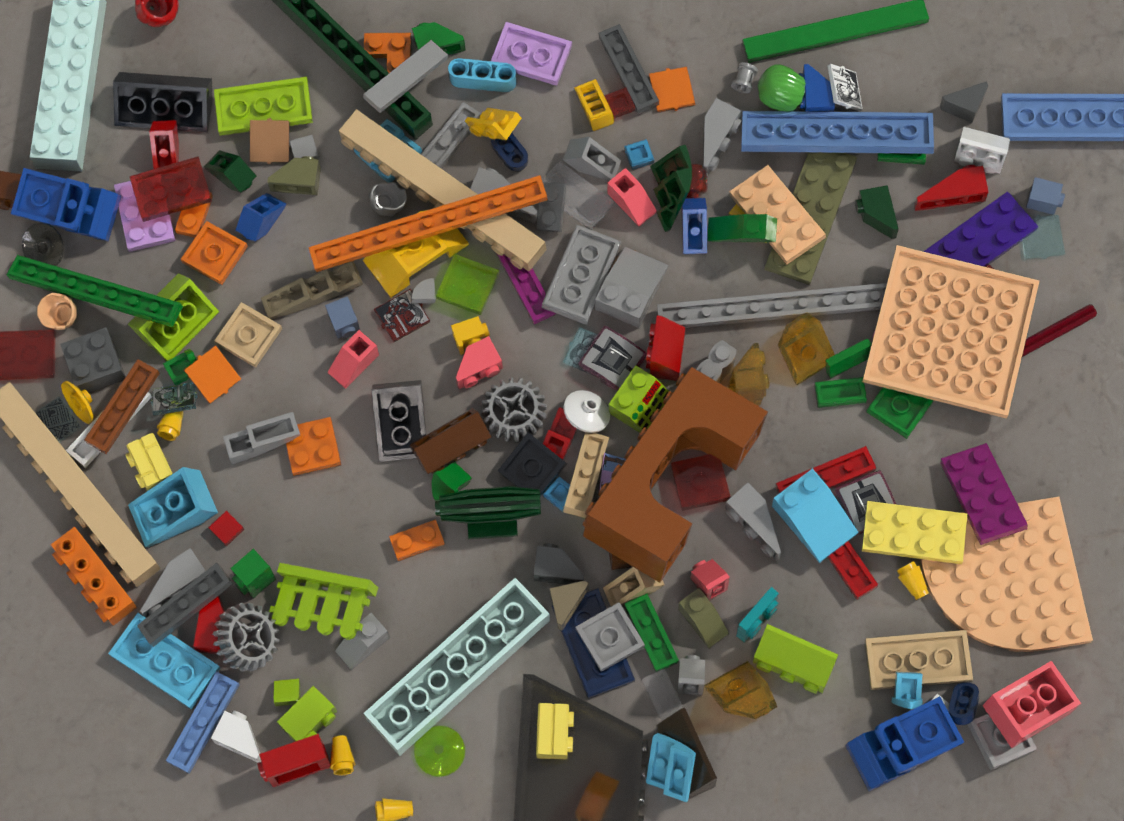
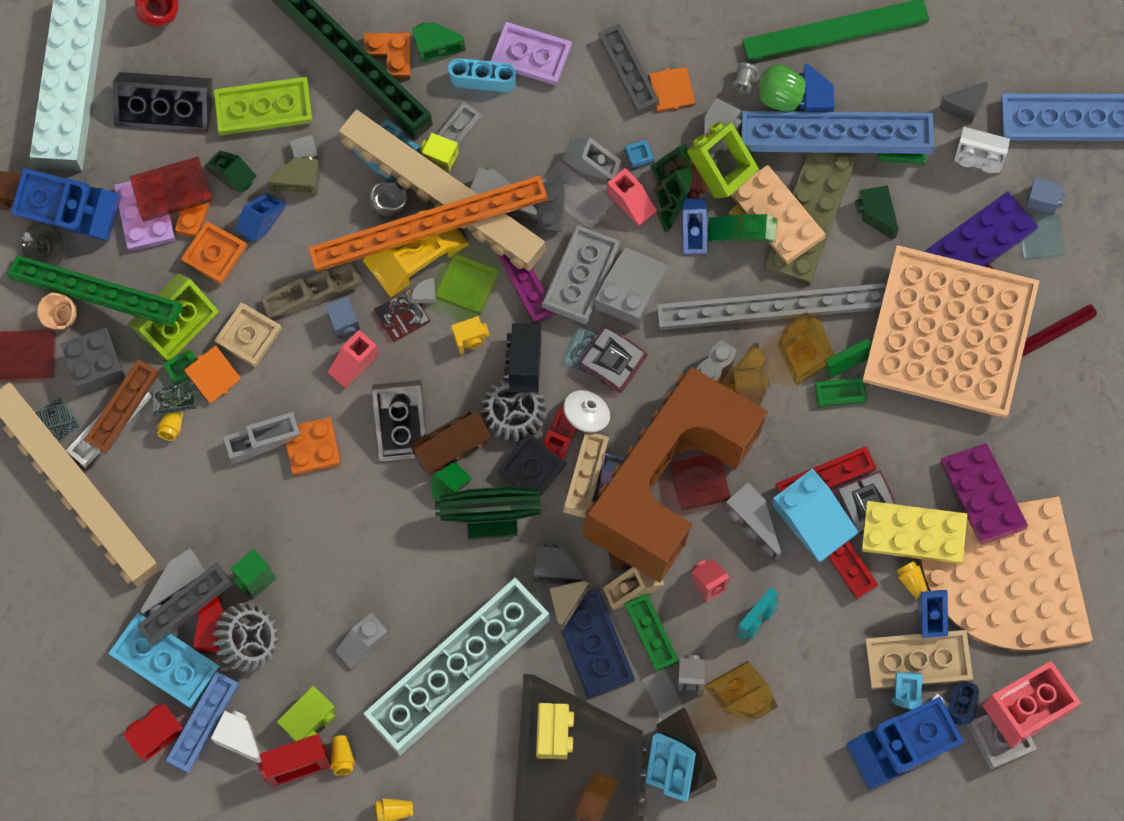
orange brick [50,527,137,626] -> none
yellow dish [61,381,93,424] -> none
light yellow brick [125,433,173,491] -> none
medium azure slope [128,467,218,548] -> none
red slope [149,120,179,175] -> none
red tile [208,511,244,546] -> none
medium nougat piece [250,118,289,164] -> none
lime fence [269,563,379,640] -> none
lime slope [273,679,301,706] -> none
light grey tile [363,40,448,113] -> none
orange plate [389,519,445,561] -> none
clear neon green dish [414,726,465,777] -> none
coral slope [456,336,503,389] -> none
yellow bracket [465,108,522,140] -> none
dark blue plate [491,133,528,171] -> none
dark azure tile [543,476,570,512] -> none
yellow slope [574,79,614,131] -> none
light grey plate [576,602,645,672] -> none
clear red plate [605,87,635,119] -> none
lime slope [609,365,669,433] -> none
red slope [646,315,685,381] -> none
olive slope [678,588,729,648] -> none
lime slope [753,624,838,693] -> none
piece [827,64,863,111] -> none
green tile [866,387,934,439] -> none
red slope [914,165,989,211] -> none
none -> red brick [123,703,184,763]
none -> neon yellow brick [420,133,459,172]
none -> black brick [504,323,542,393]
none -> lime window [687,122,759,198]
none -> blue slope [918,590,948,638]

